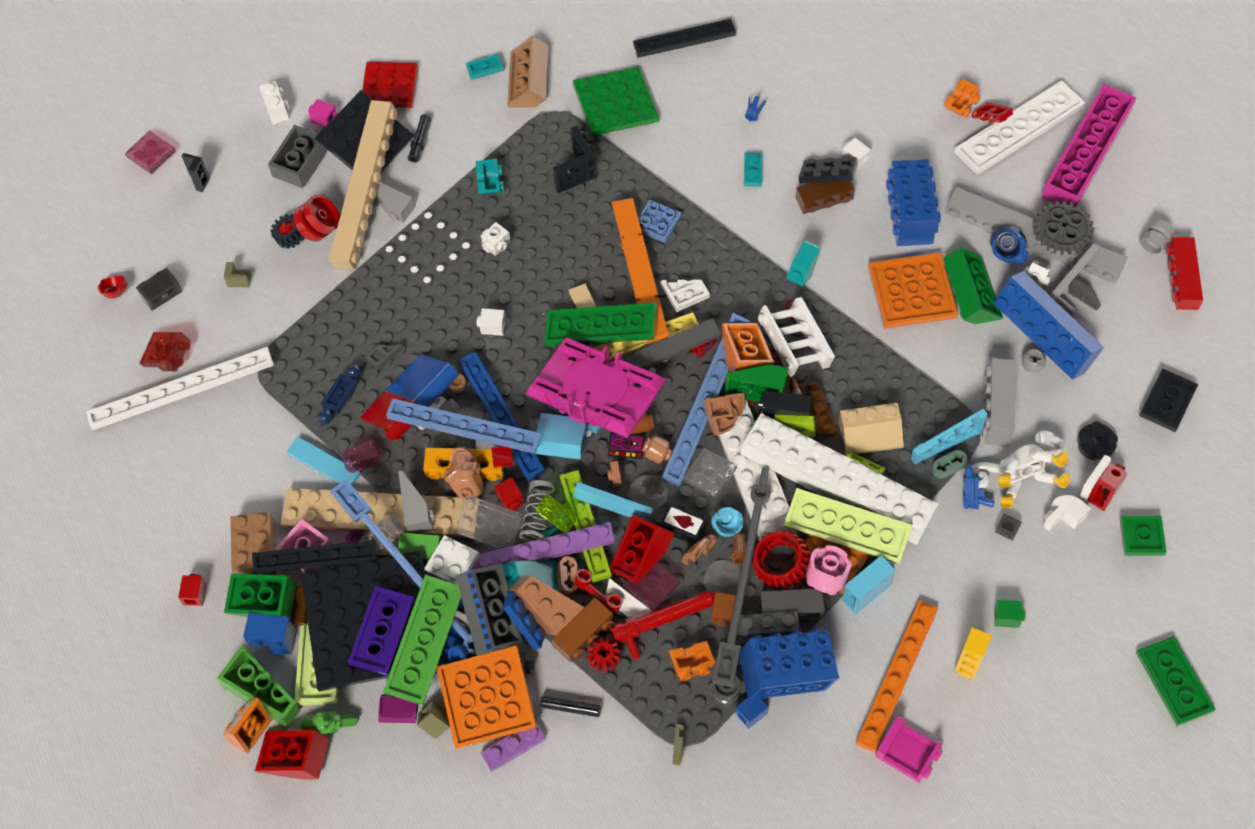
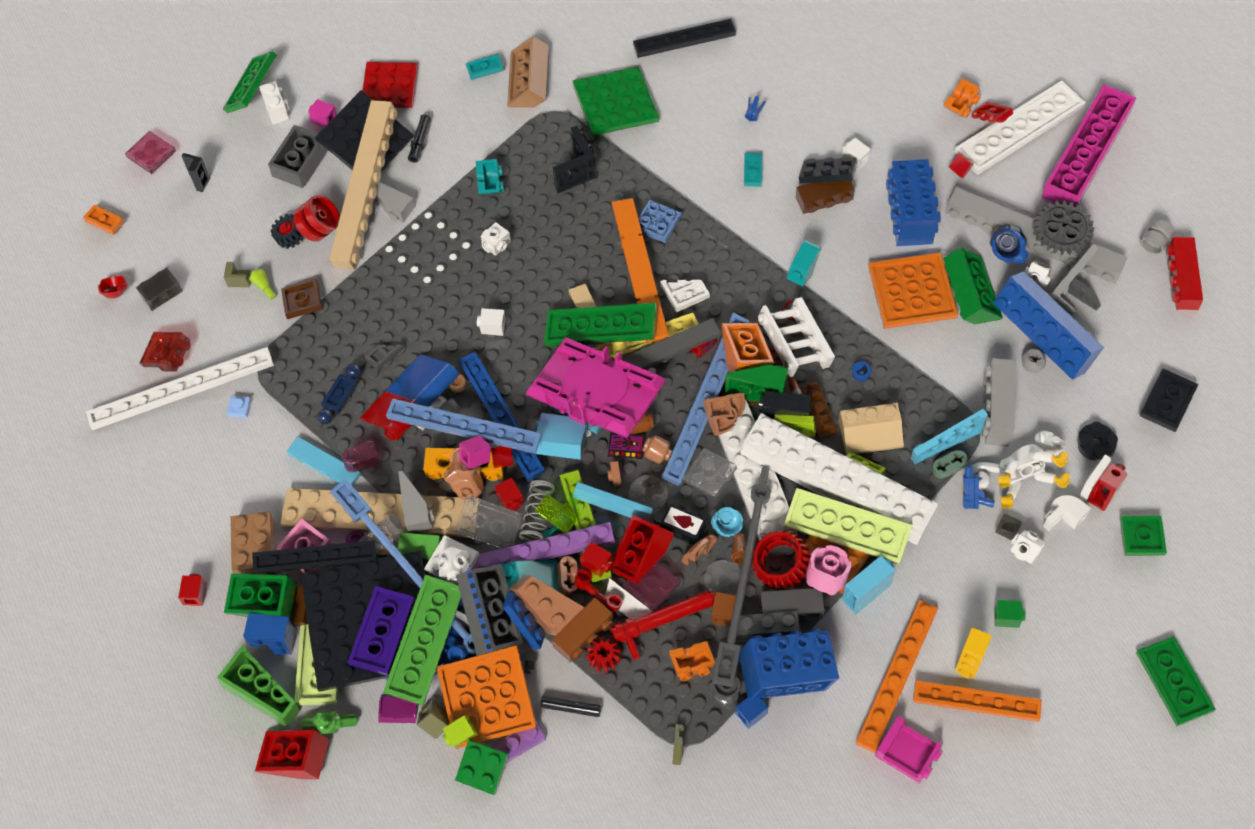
orange slope [223,698,273,754] -> none
none -> orange plate [83,205,124,235]
none -> green tile [223,51,277,113]
none -> light blue plate [227,396,251,418]
none -> lime cone [249,269,276,300]
none -> reddish brown tile [281,279,323,319]
none -> white brick [438,547,469,581]
none -> lime brick [443,716,478,748]
none -> green plate [455,739,509,795]
none -> dark pink brick [459,436,491,469]
none -> red brick [580,542,613,577]
none -> blue tile [852,362,871,381]
none -> orange plate [913,680,1042,722]
none -> red tile [949,153,974,178]
none -> white brick [1011,530,1046,564]

